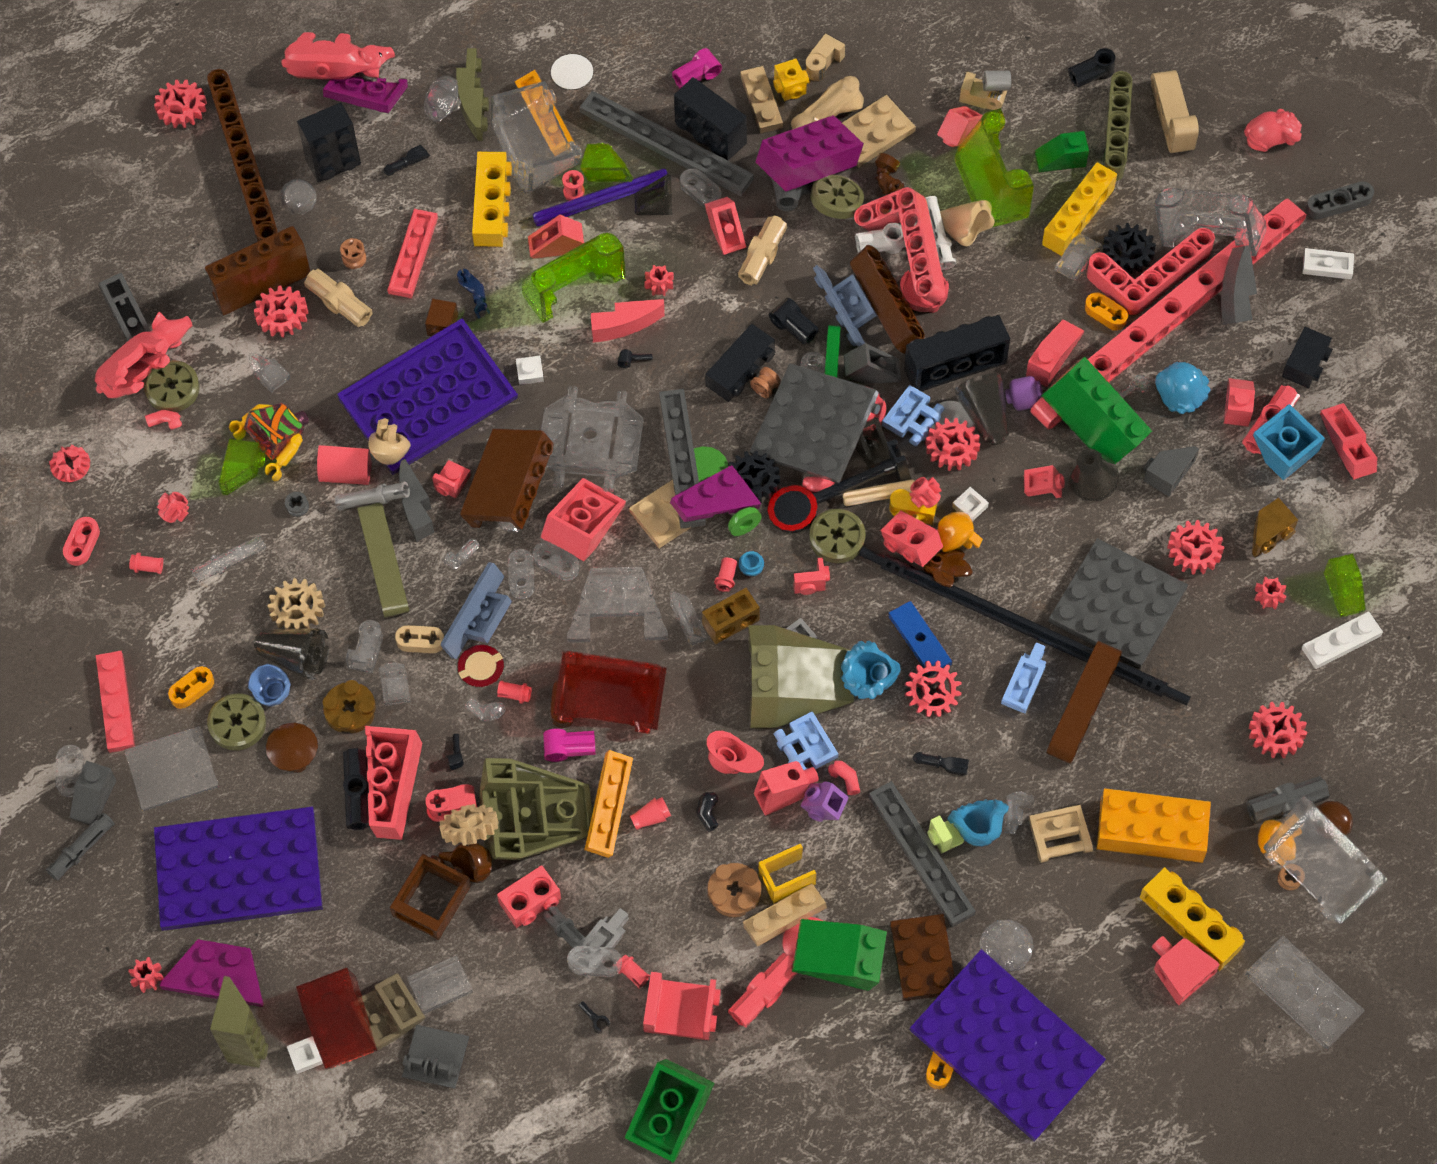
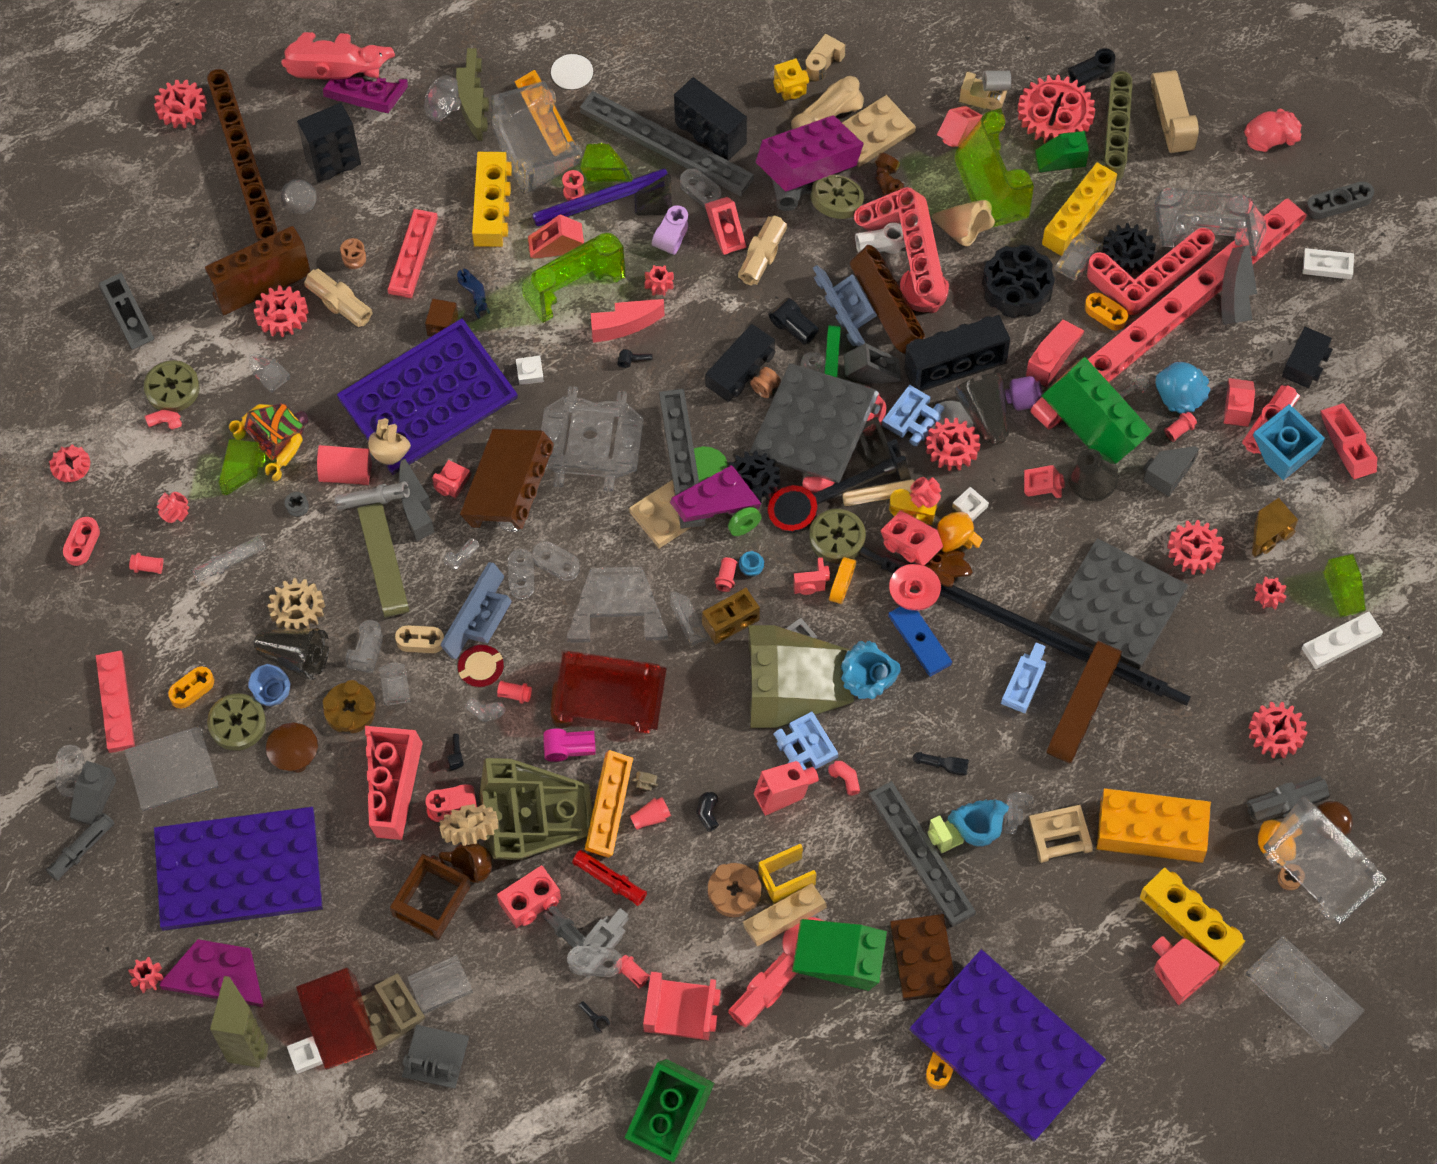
coral animal [95,312,193,399] -> none
black piece [343,748,370,830] -> none
black piece [383,145,430,176] -> none
coral slope [541,478,626,561] -> none
dark pink piece [672,48,722,88] -> none
coral piece [706,731,764,774] -> none
tan plate [740,66,783,133] -> none
medium lavender brick [801,782,849,822] -> none
coral gear [904,661,962,717] -> none
white pin [925,196,957,270] -> none
clear dish [980,920,1034,971] -> none
none -> red pin [572,850,647,906]
none -> dark tan plate [632,771,658,791]
none -> lavender piece [652,205,688,255]
none -> light orange beam [829,557,856,604]
none -> coral dish [889,564,941,611]
none -> black connector [982,244,1055,318]
none -> coral gear [1017,75,1095,144]
none -> coral pin [1164,412,1197,442]

